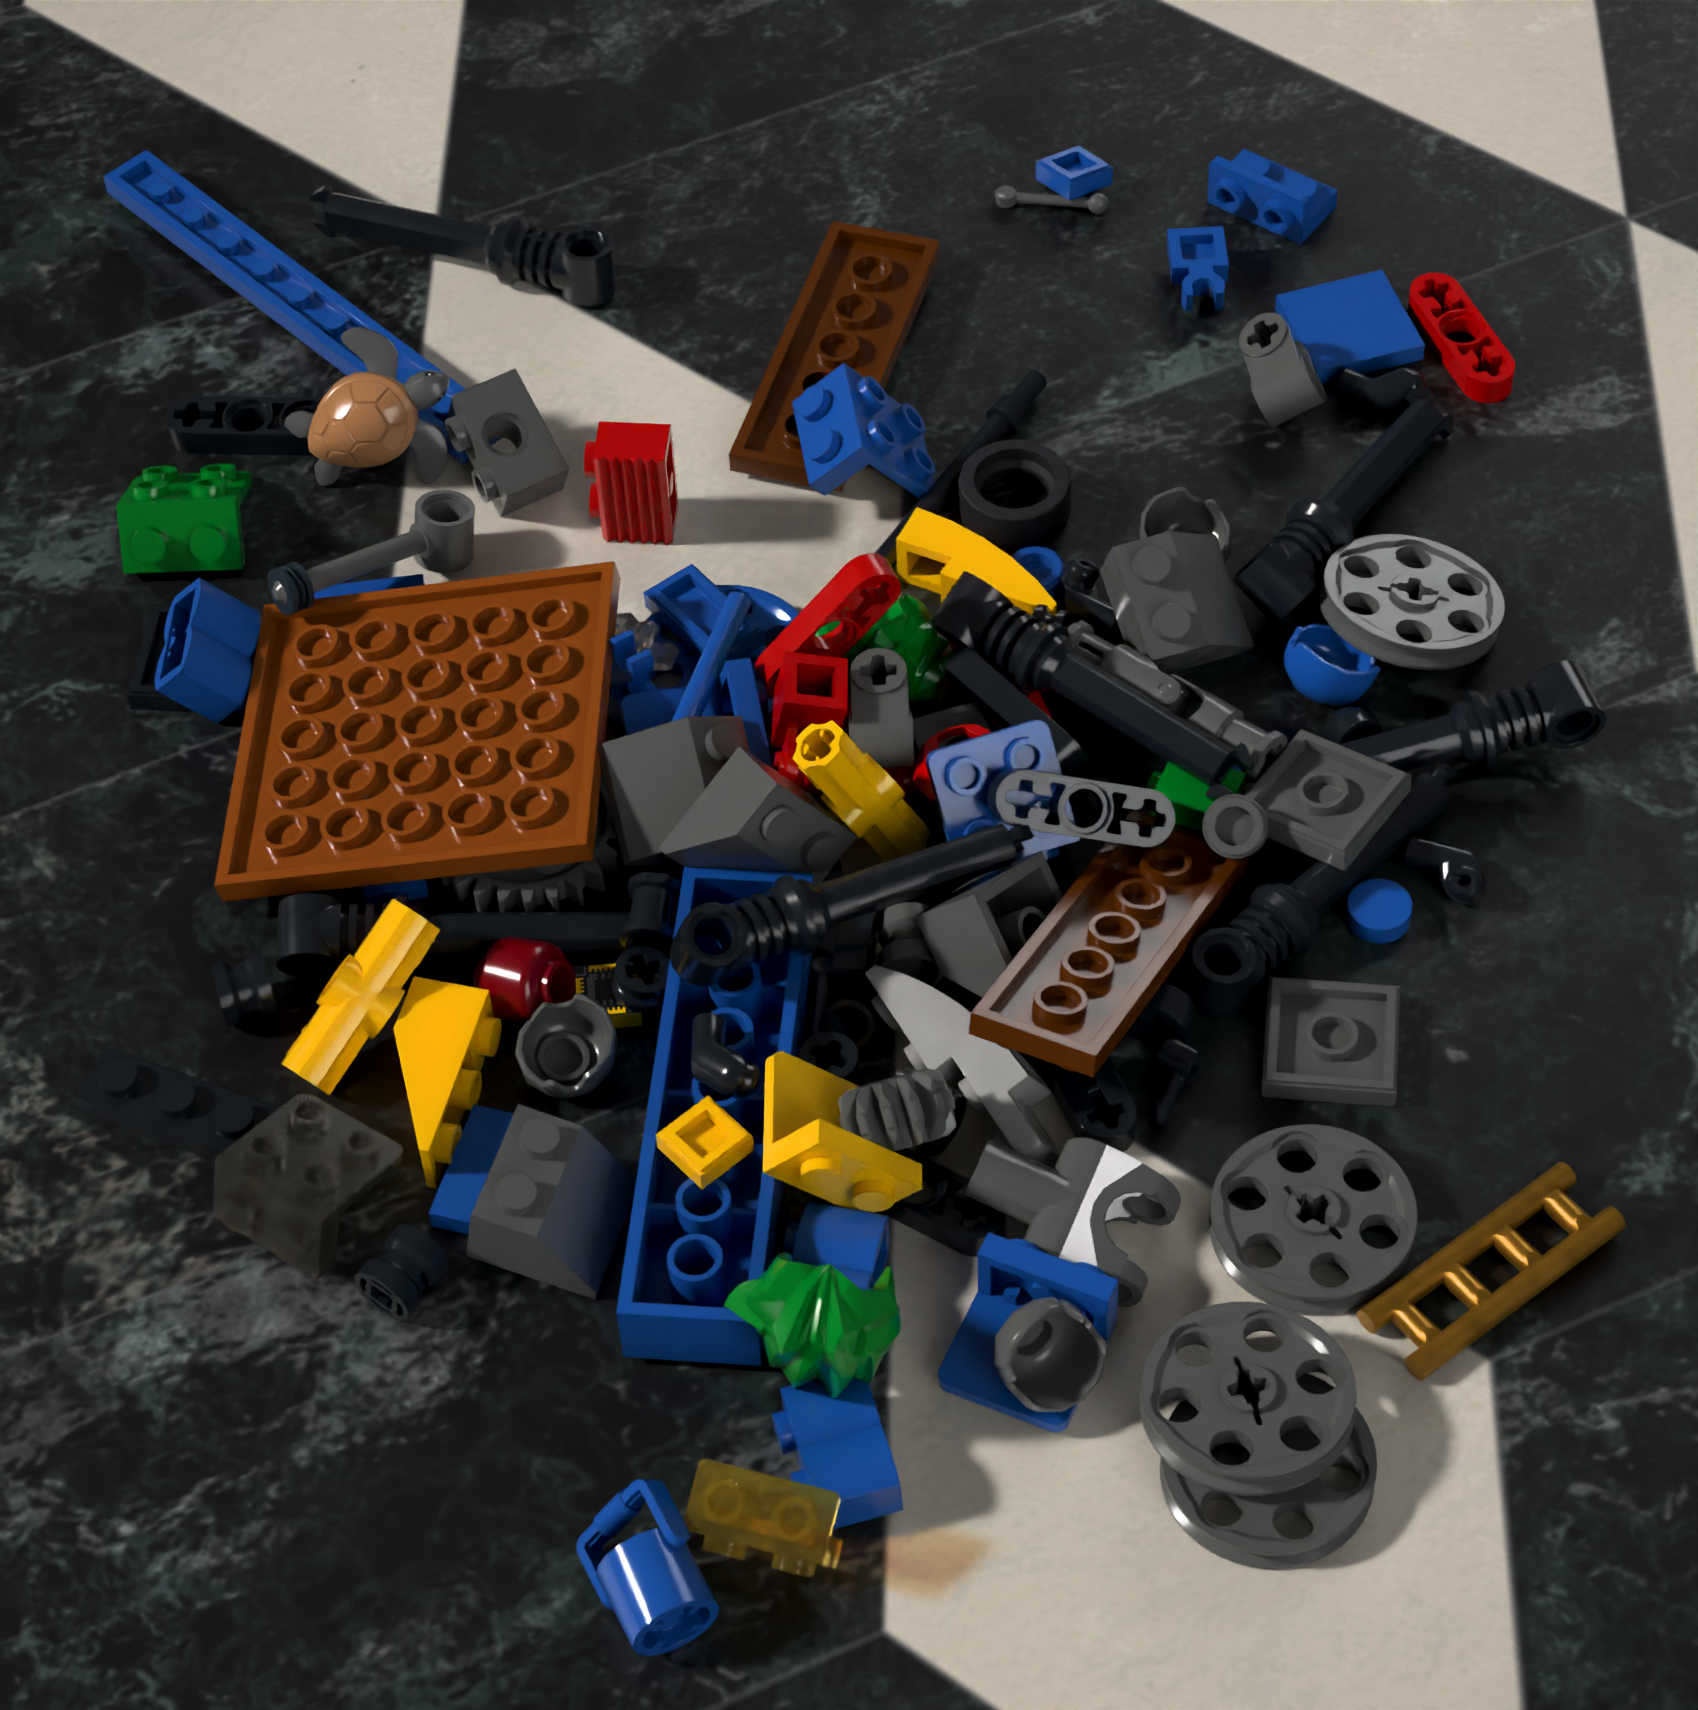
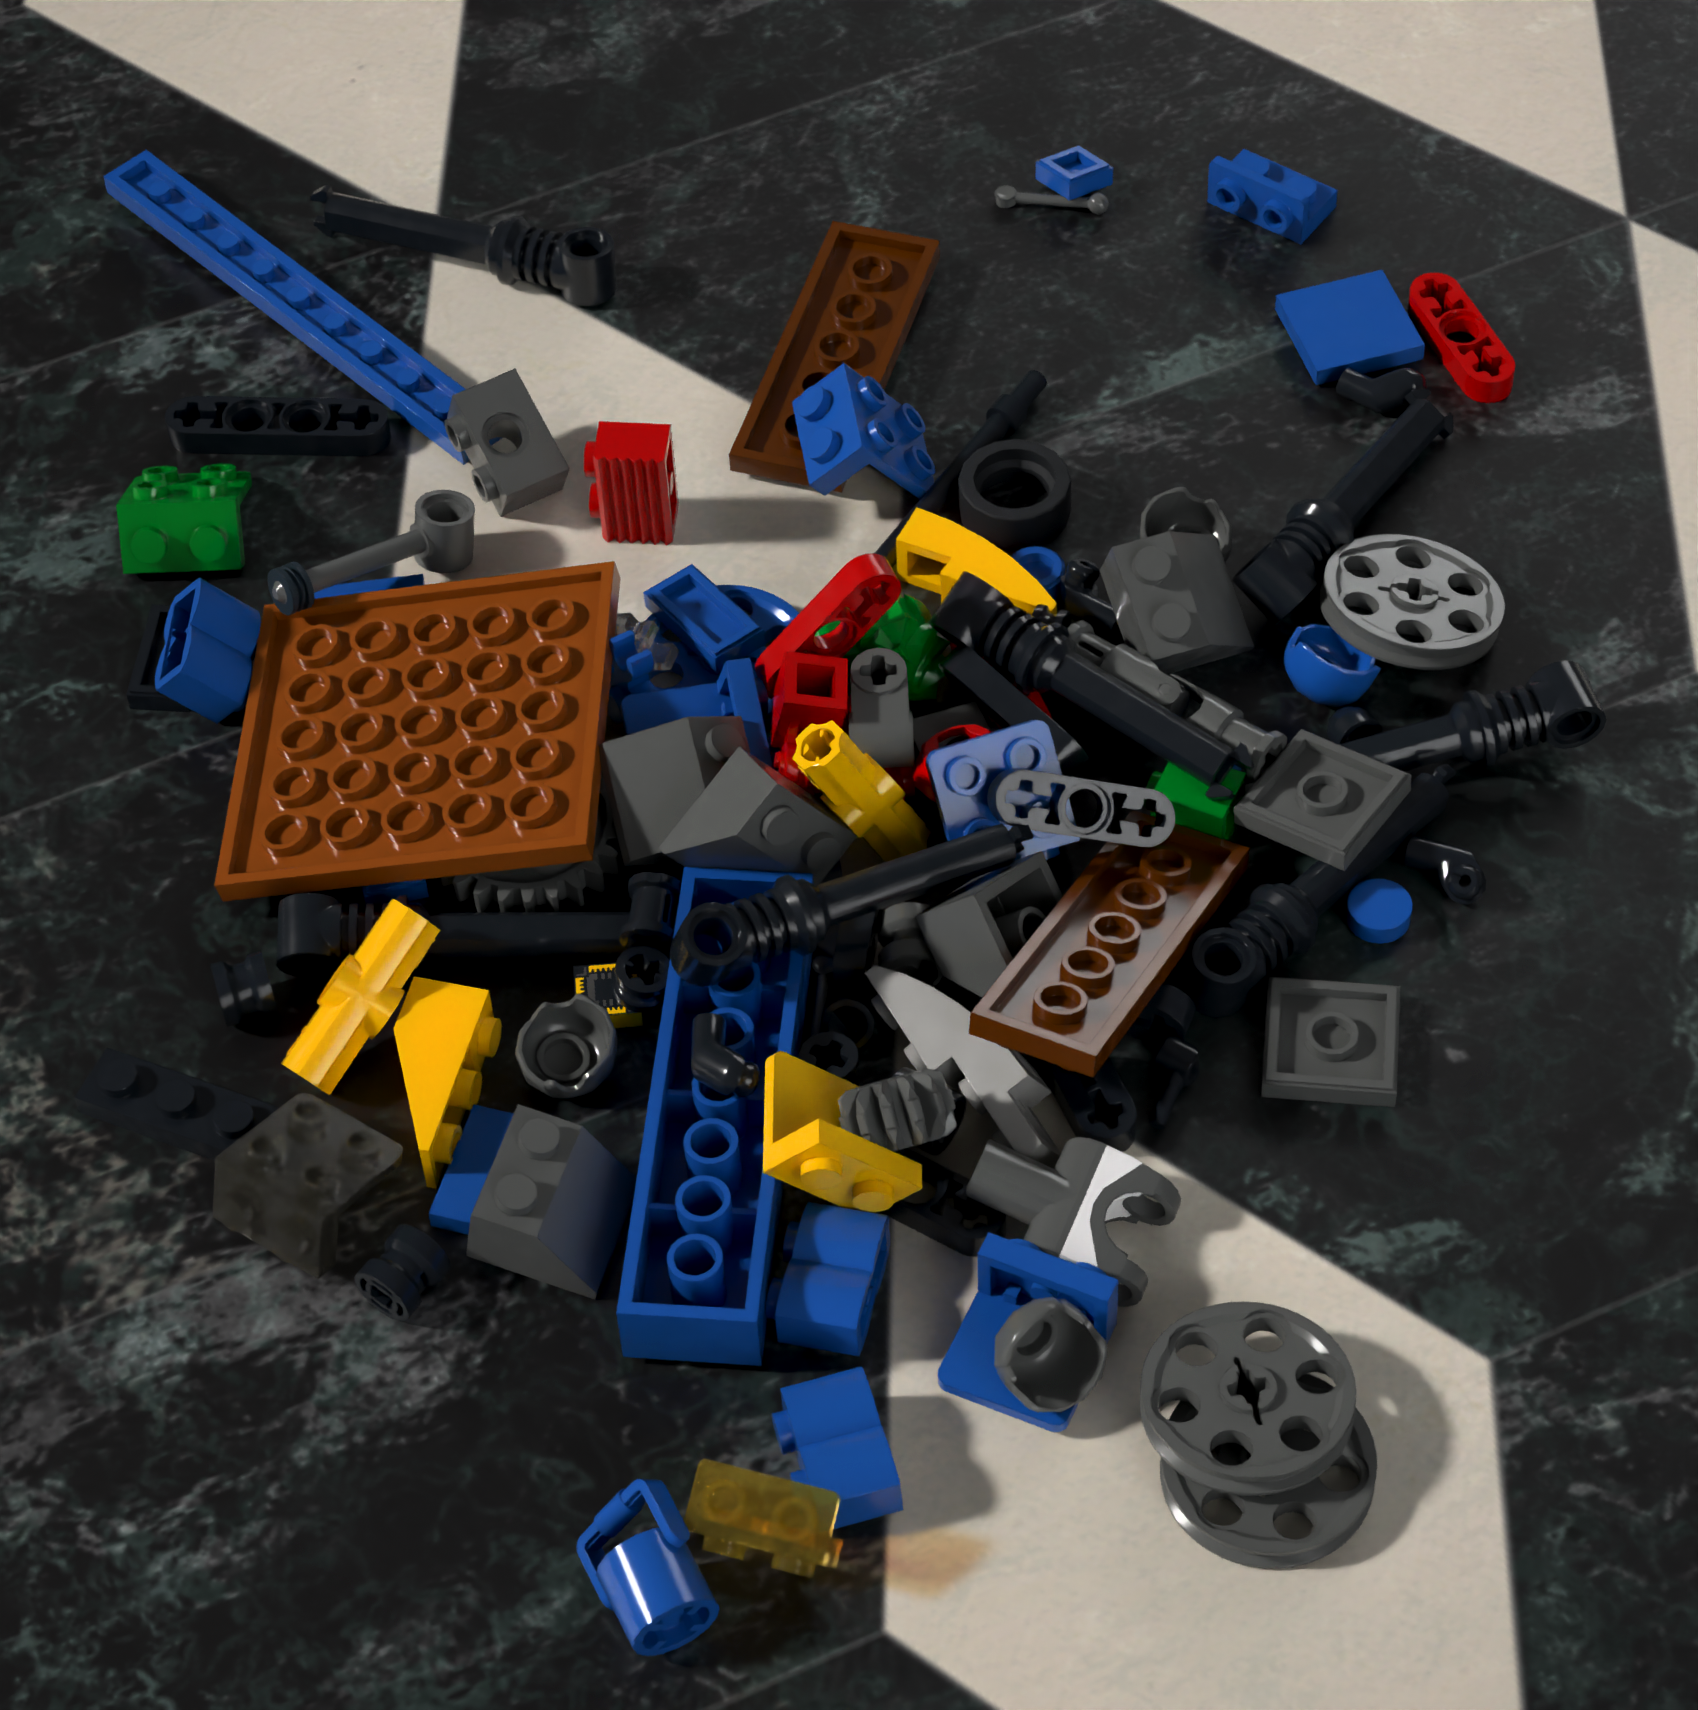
animal [284,326,450,486] -> none
dark red head [474,937,576,1023] -> none
yellow tile [656,1095,754,1190] -> none
blue bar [671,592,751,722] -> none
green hair [724,1252,902,1398] -> none
blue plate [1166,226,1229,312] -> none
dark grey tile [1202,794,1269,859] -> none
dark grey wedge [1209,1124,1417,1314] -> none
dark grey piece [1239,313,1327,428] -> none
pearl gold bar [1357,1162,1626,1381] -> none

